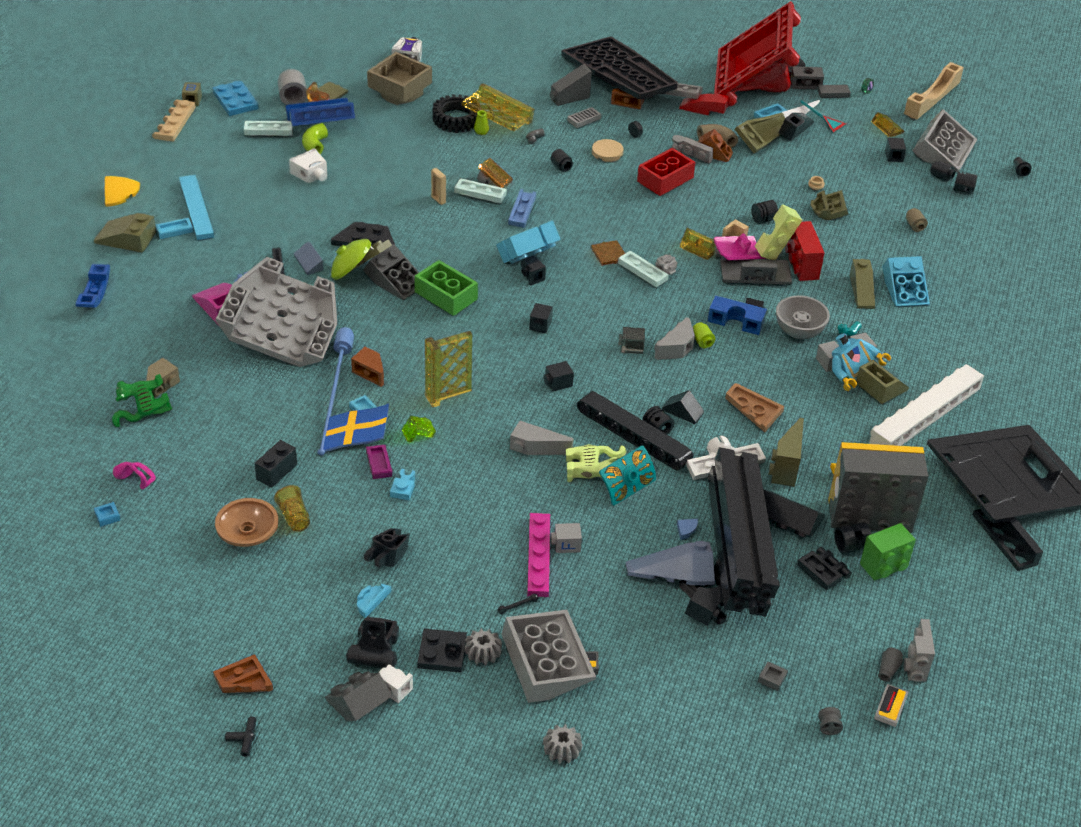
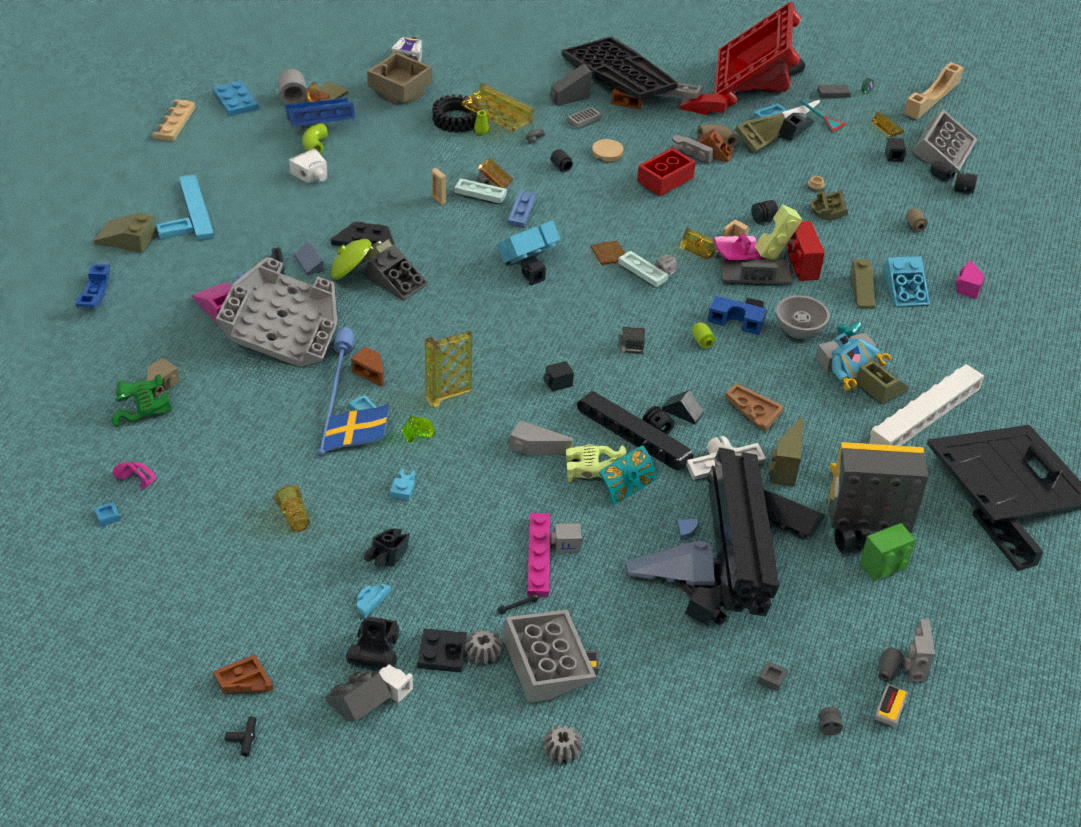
yellow brick [105,176,140,207] -> none
olive brick [182,82,202,106] -> none
medium nougat dish [215,498,279,547] -> none
light aqua plate [244,121,293,136] -> none
black brick [255,440,297,488] -> none
magenta tile [366,444,392,479] -> none
bright green brick [414,260,478,316] -> none
black brick [529,303,553,333] -> none
black tile [628,121,643,138] -> none
light grey slope [654,317,695,360] -> none
dark grey brick [790,66,824,90] -> none
black plate [797,547,852,591] -> none
black cone [1013,157,1031,177] -> none
none -> dark pink slope [955,260,984,299]

